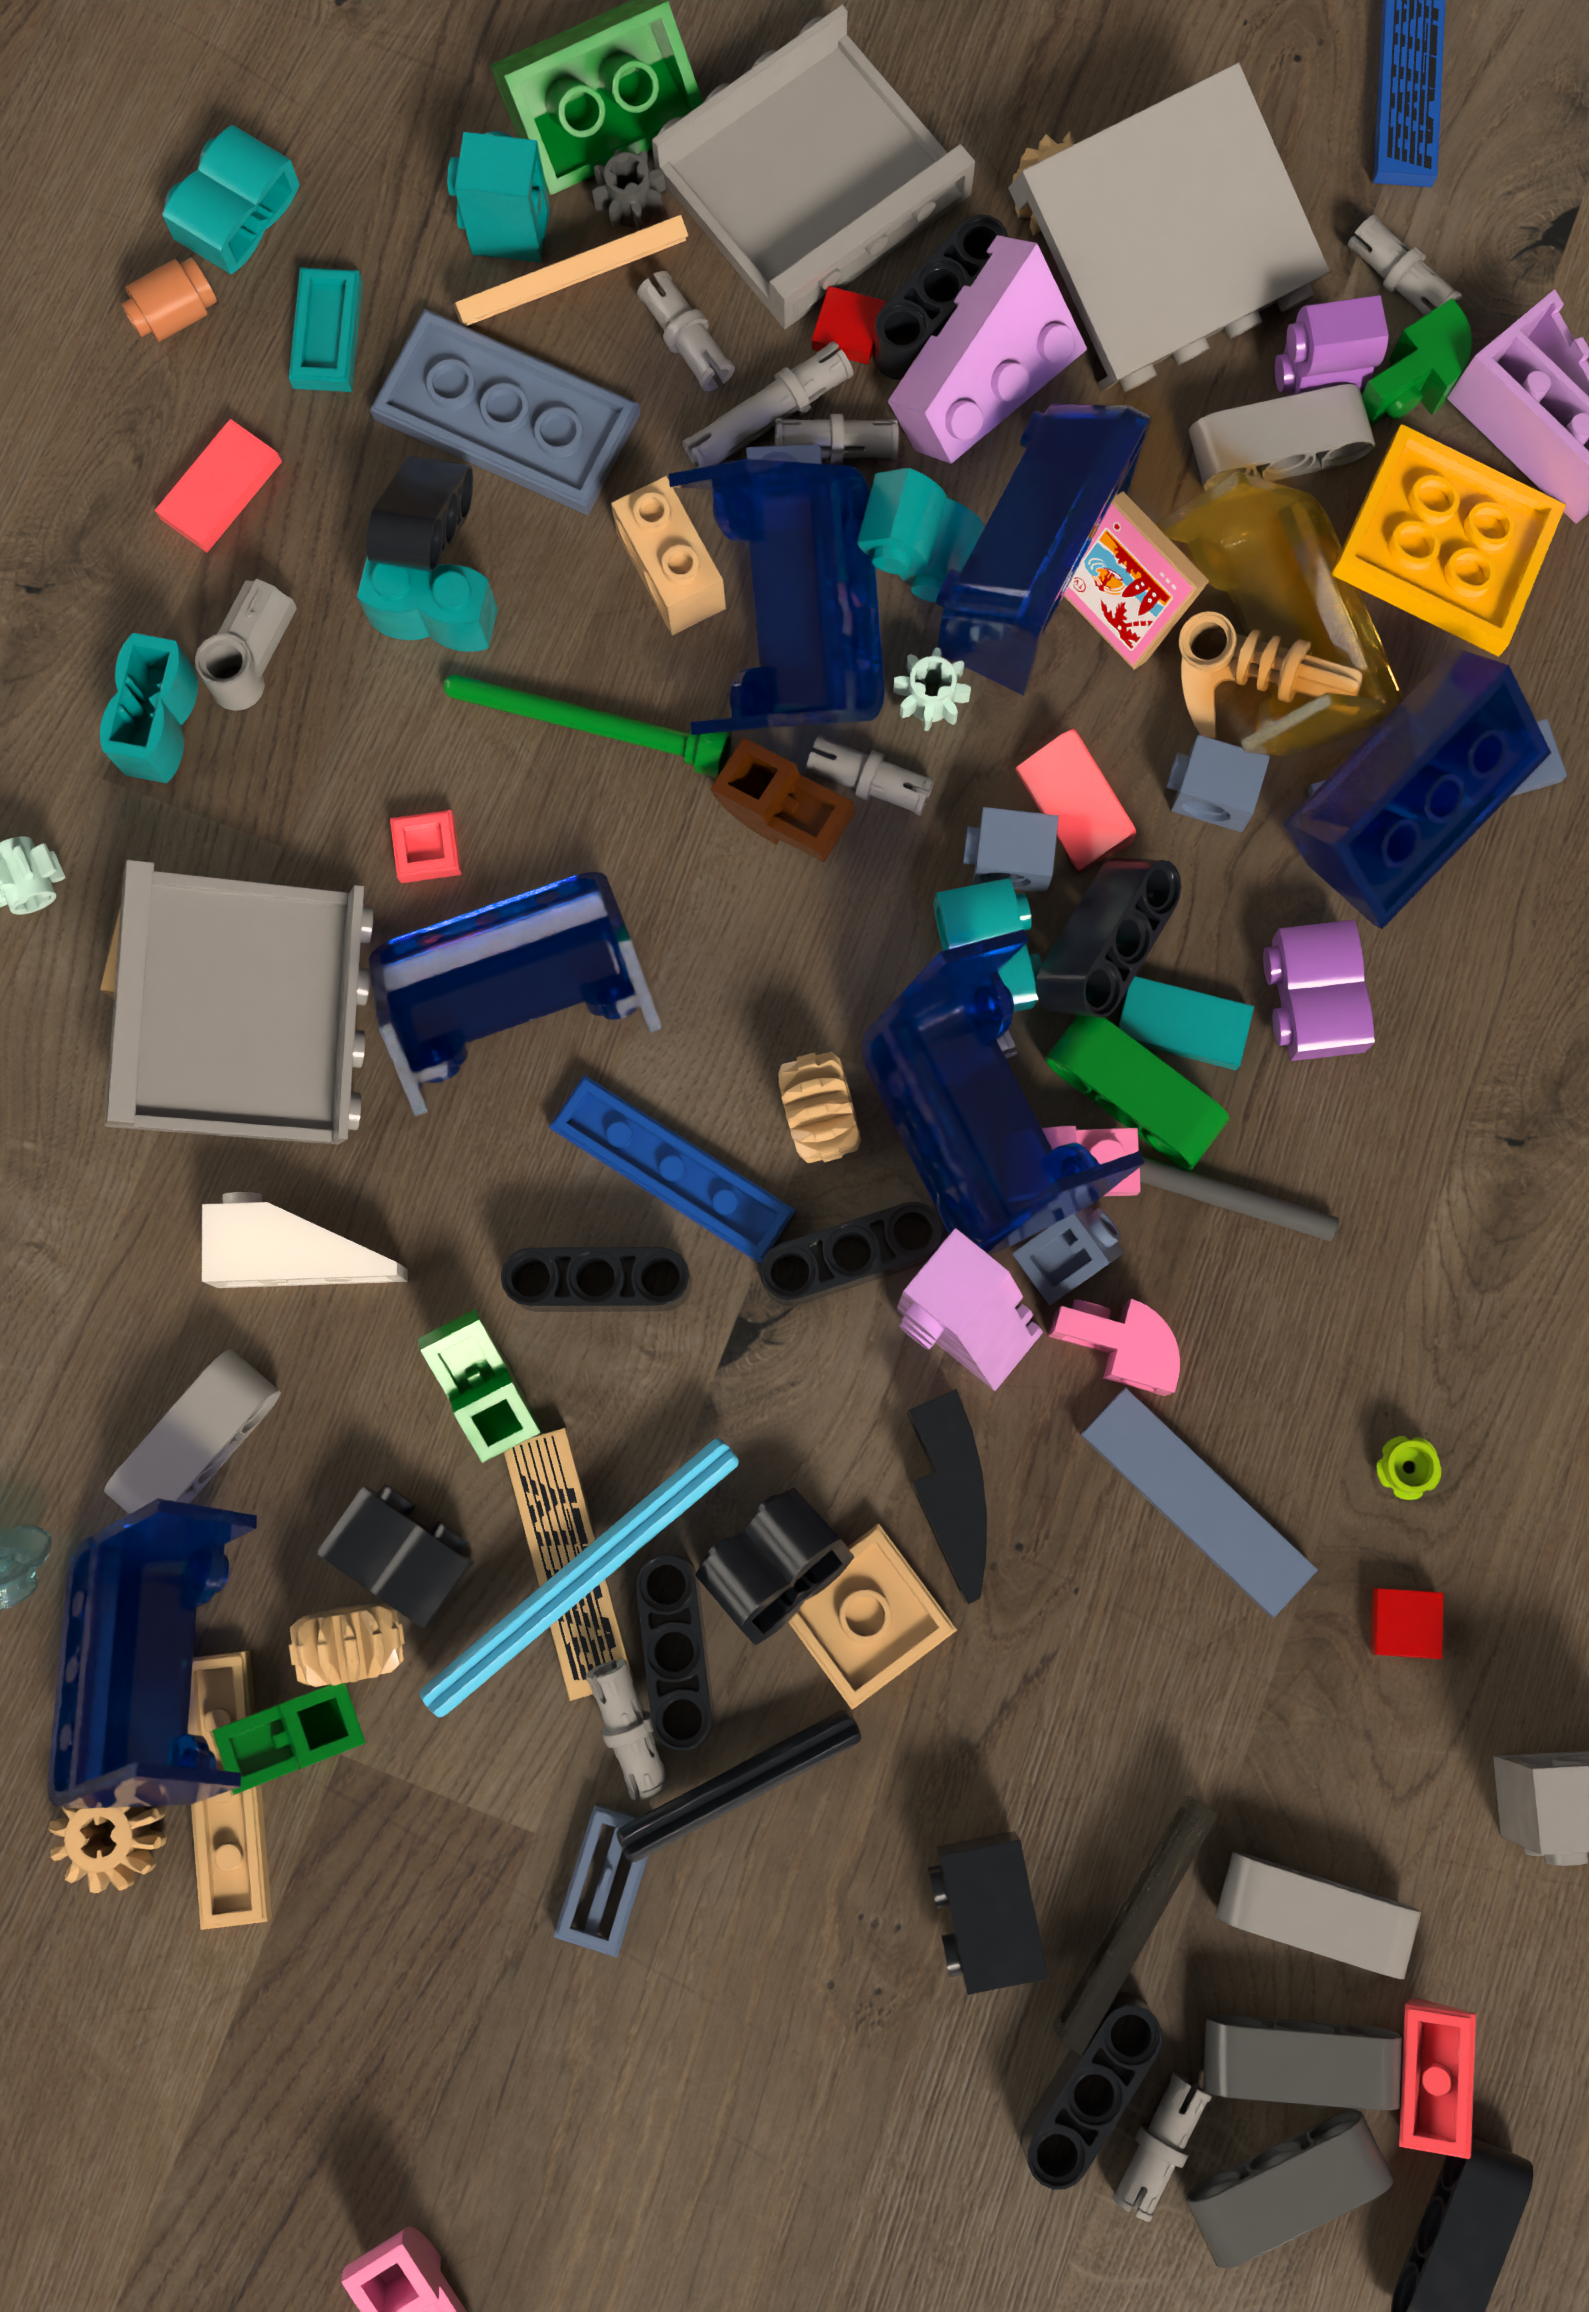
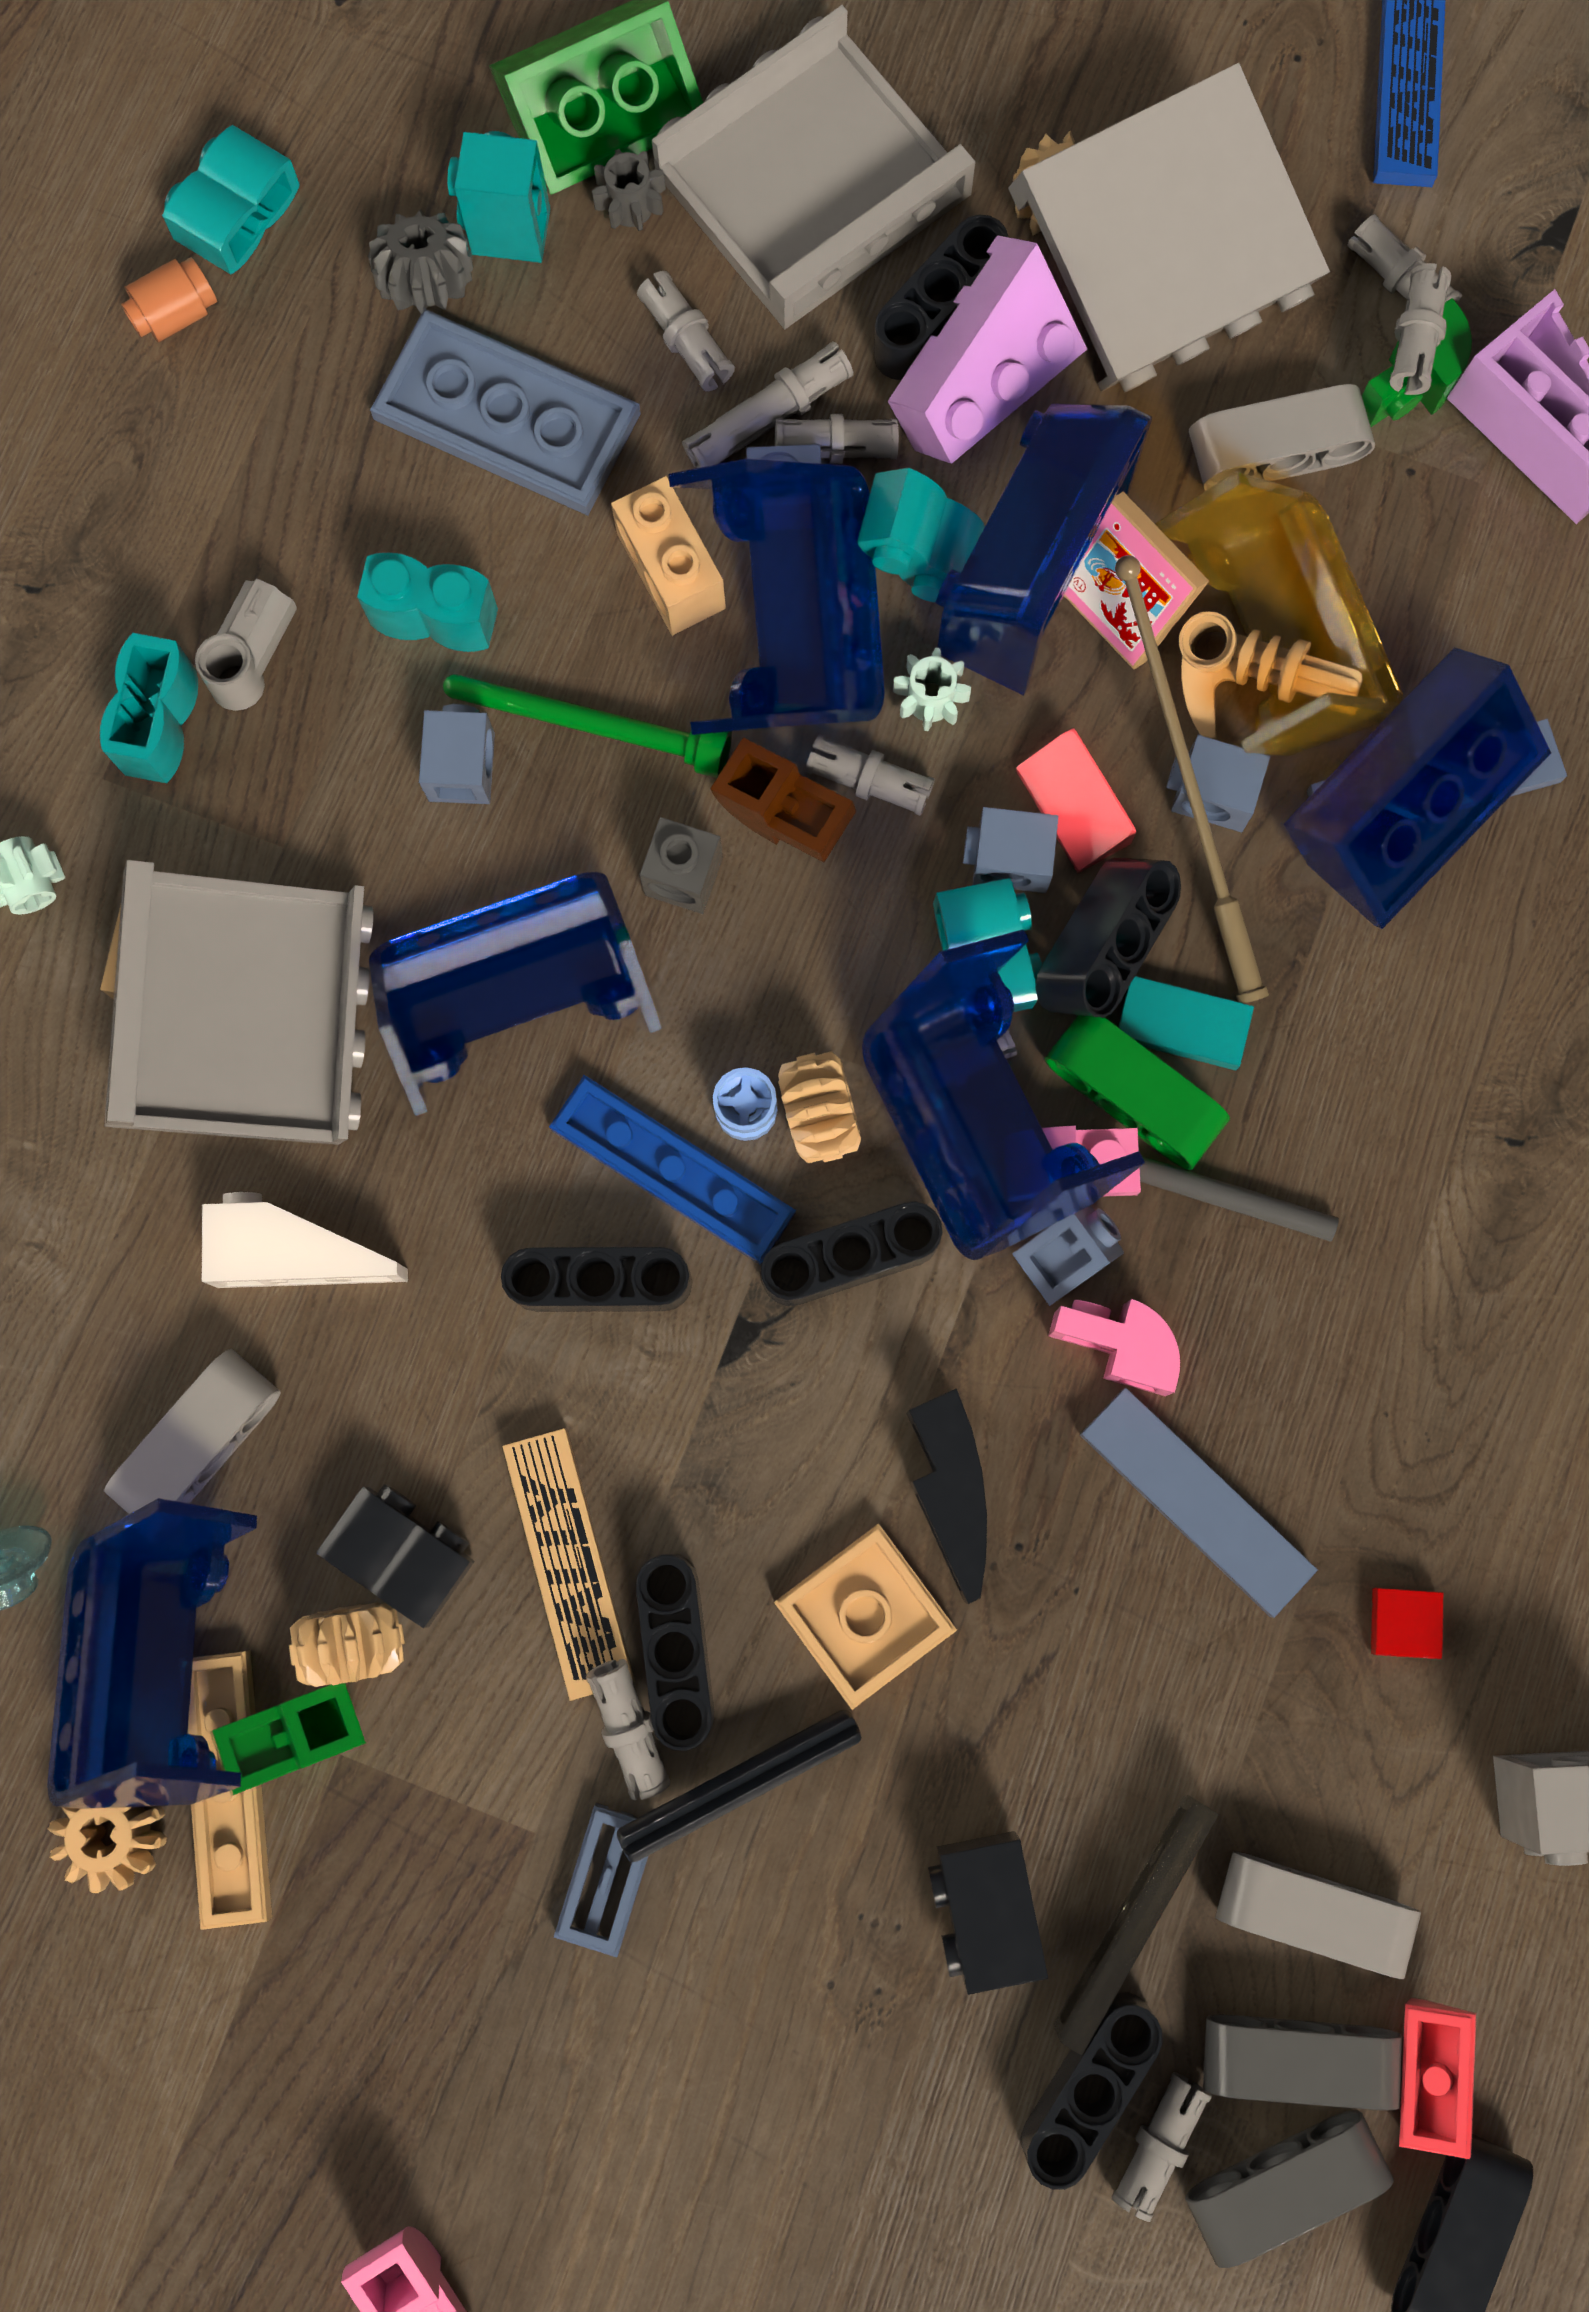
coral tile [154,419,282,553] -> none
teal tile [289,267,363,392] -> none
black beam [366,455,473,573] -> none
coral tile [390,810,462,883] -> none
brick [417,1309,540,1463] -> none
medium azure axle [419,1438,739,1717] -> none
tan tile [453,215,688,327] -> none
black brick [695,1488,854,1645] -> none
red tile [812,286,886,365] -> none
lavender wedge [896,1228,1043,1391] -> none
medium lavender brick [1263,920,1374,1061] -> none
medium lavender brick [1275,295,1389,396] -> none
yellow plate [1331,424,1566,657] -> none
lime plate [1376,1436,1441,1500] -> none
none -> dark grey gear [368,209,473,315]
none -> sand blue brick [419,704,495,804]
none -> dark grey brick [639,817,723,914]
none -> light blue wheel [712,1067,778,1141]
none -> dark tan piece [1115,555,1269,1004]
none -> light grey pin [1390,263,1451,395]

